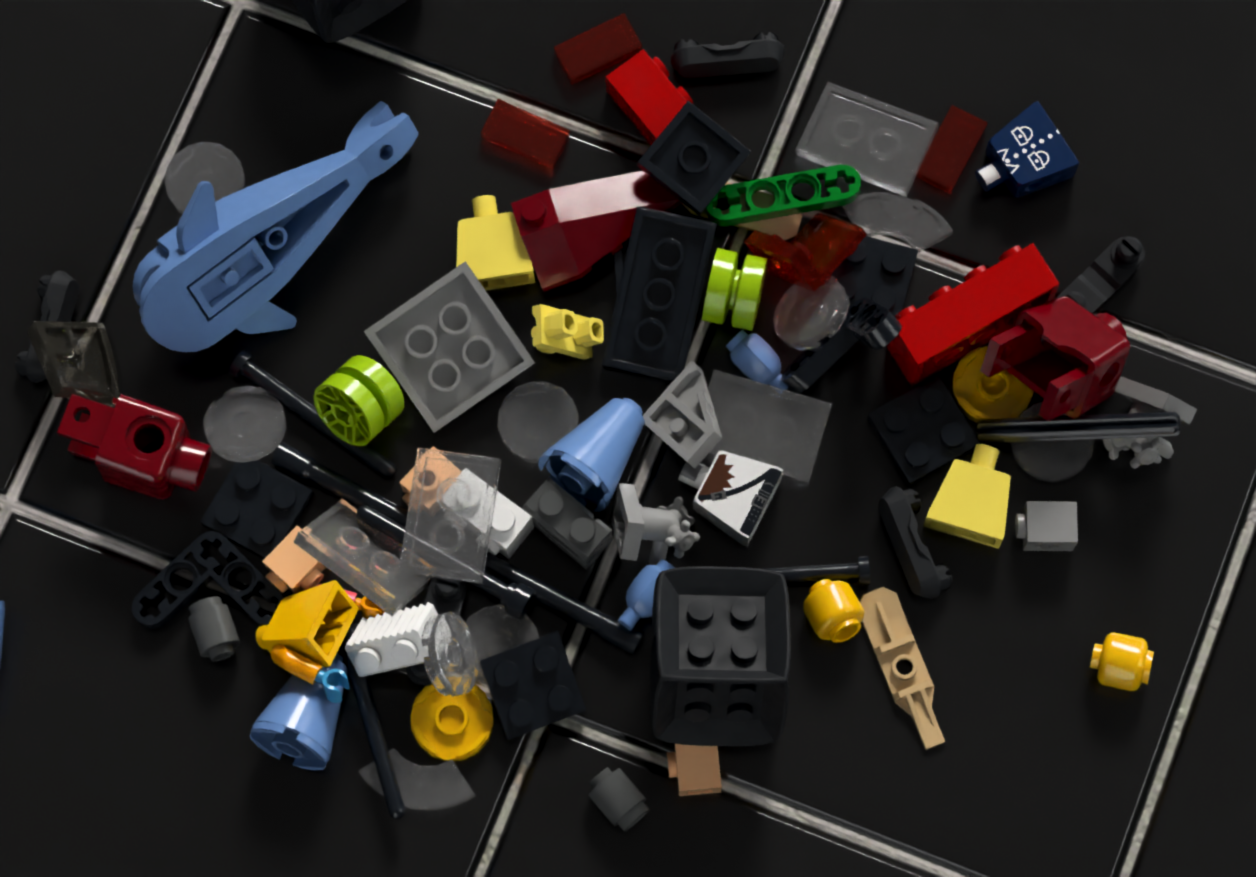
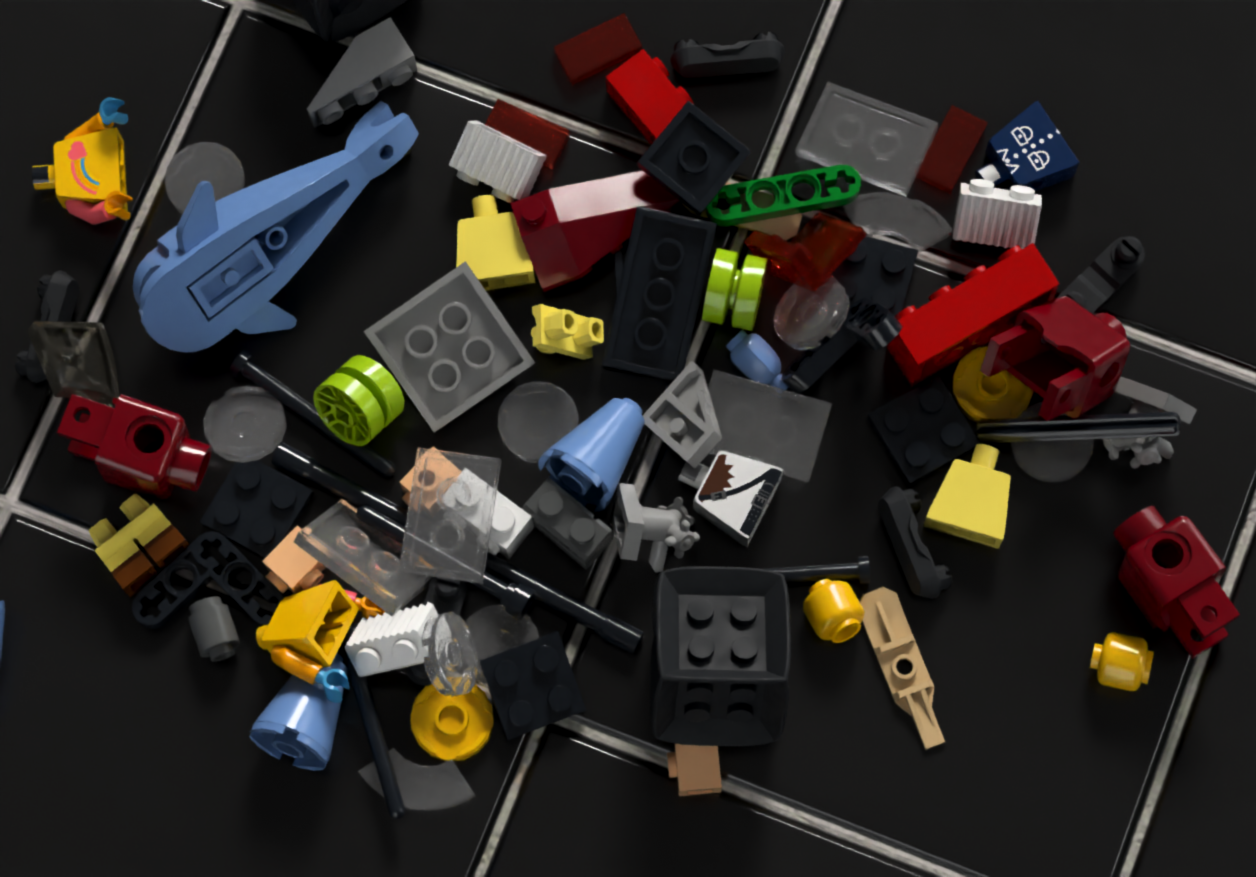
dark grey brick [588,767,650,832] -> none
medium blue plant [618,559,675,630] -> none
light grey brick [1015,501,1078,551] -> none
none -> torso [32,97,133,225]
none -> hips [89,494,190,597]
none -> light grey slope [307,17,417,128]
none -> white brick [449,120,547,203]
none -> white brick [953,179,1042,249]
none -> dark red piece [1113,506,1240,659]

